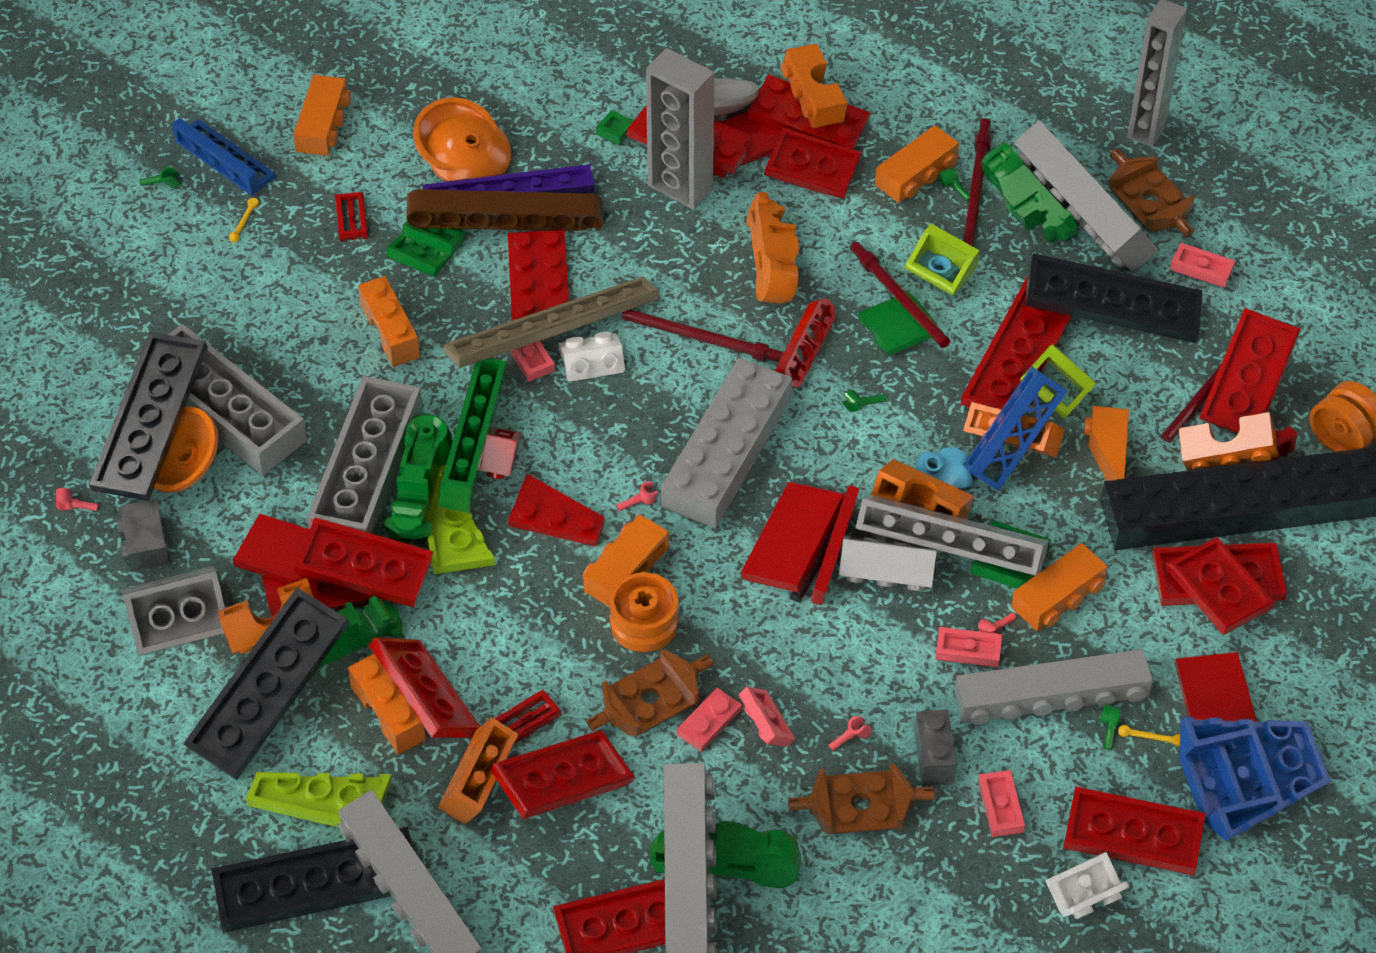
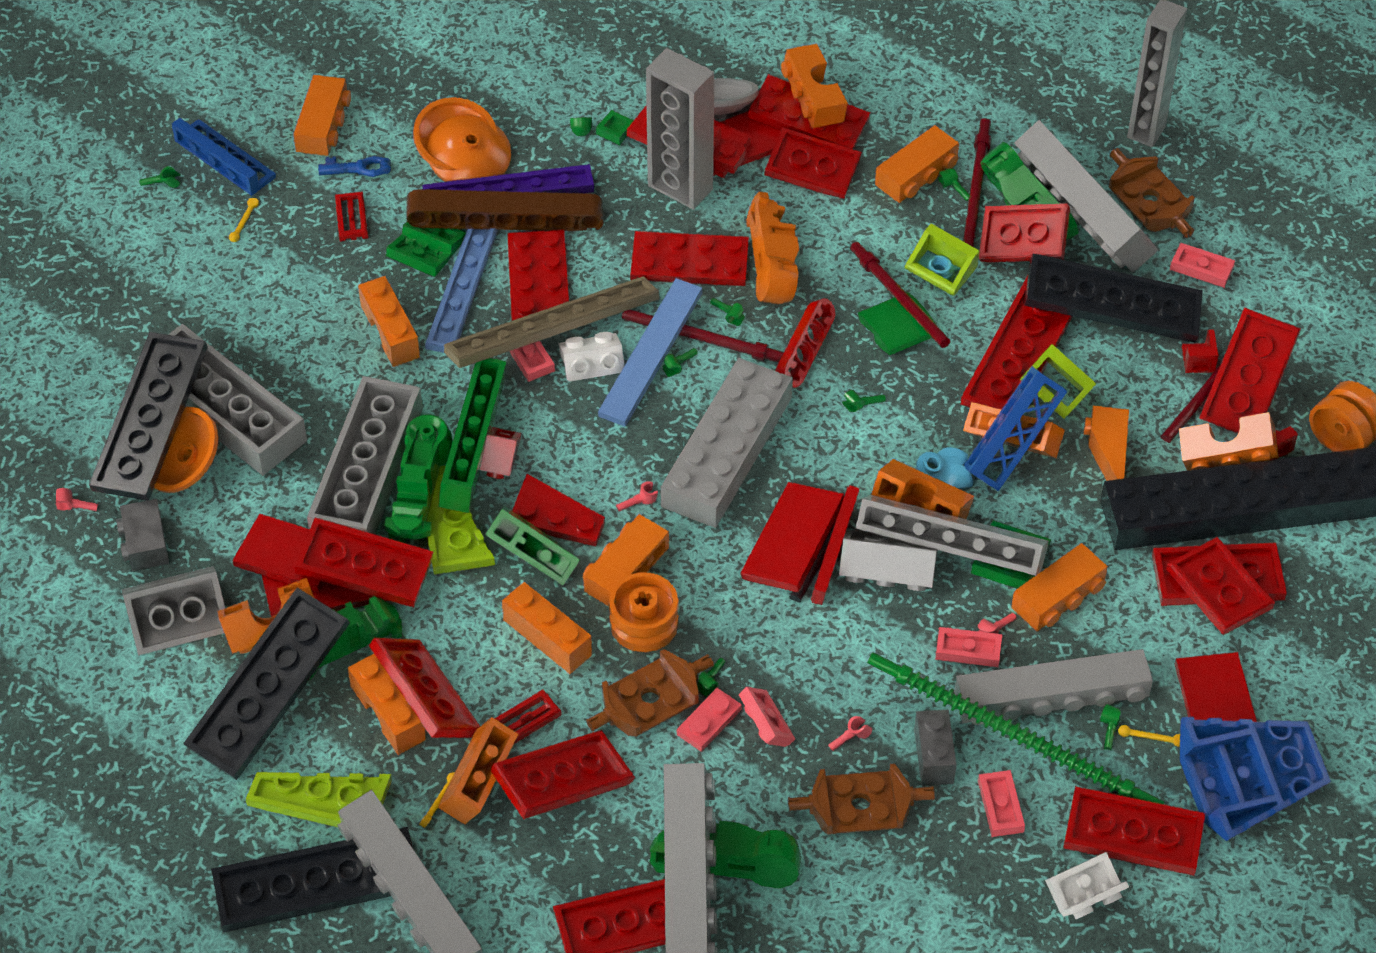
none -> blue piece [318,156,391,177]
none -> yellow hinge [419,772,455,828]
none -> medium blue tile [425,228,498,353]
none -> green slope [485,506,580,585]
none -> orange brick [502,582,592,674]
none -> green hinge [570,117,592,137]
none -> medium blue tile [598,278,703,427]
none -> red plate [630,231,749,286]
none -> green hand [662,348,698,377]
none -> green hand [697,658,726,697]
none -> green hand [710,298,745,326]
none -> green hose [867,652,1164,804]
none -> red tile [979,203,1070,262]
none -> red panel [1181,329,1219,373]

